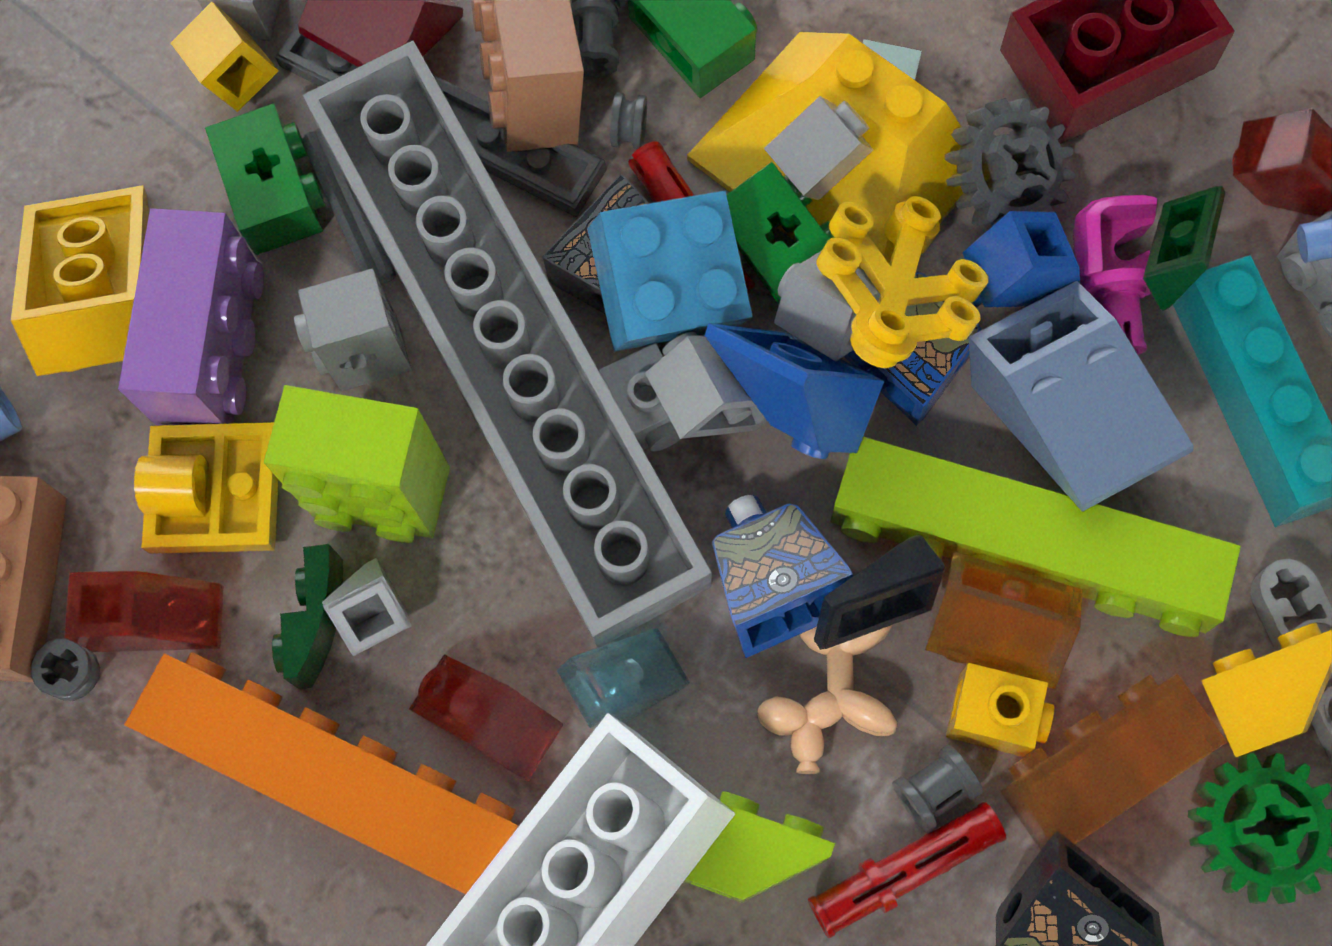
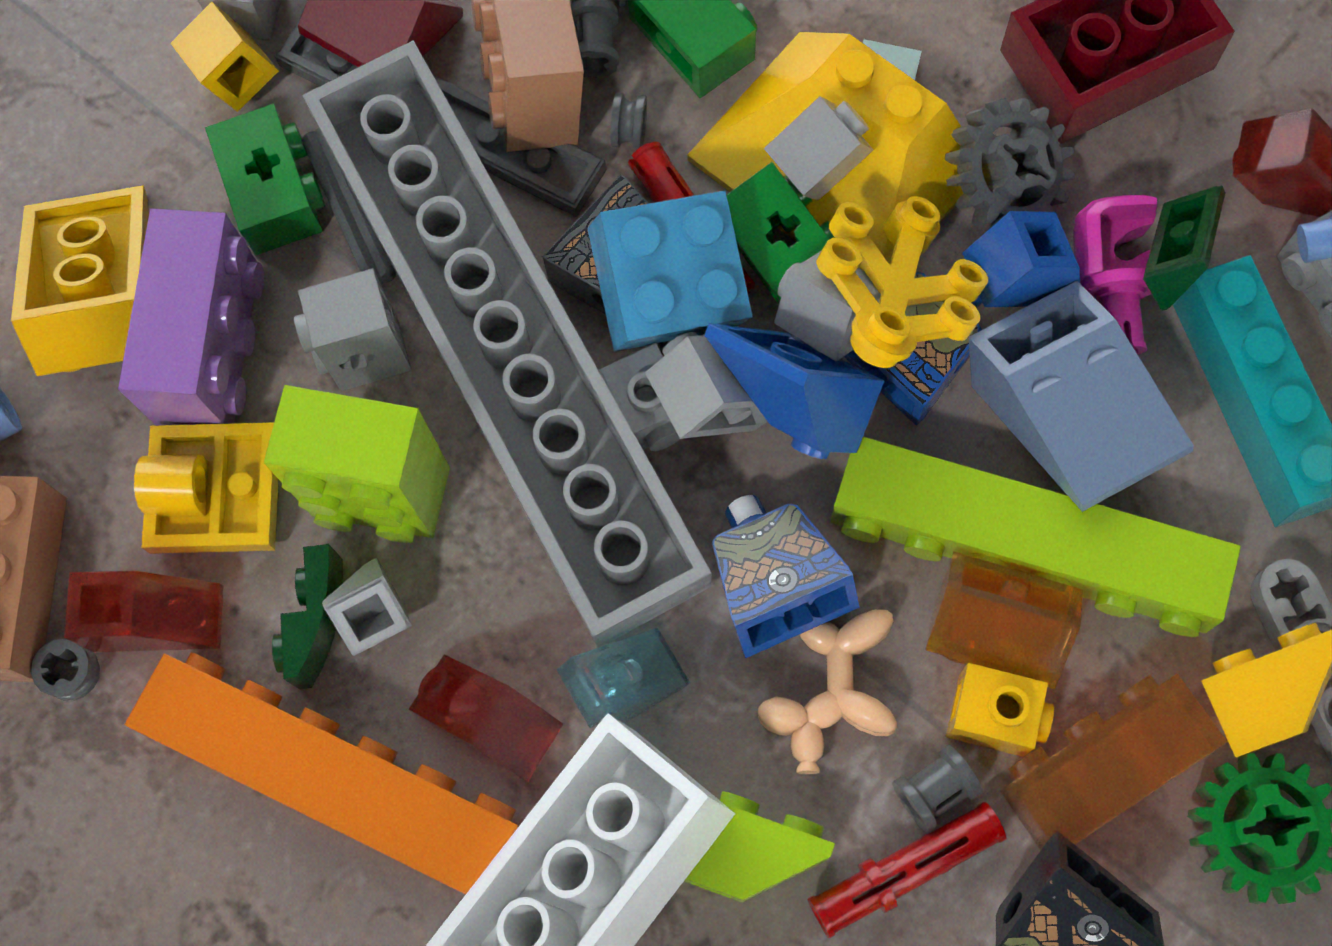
black slope [814,534,945,650] -> none

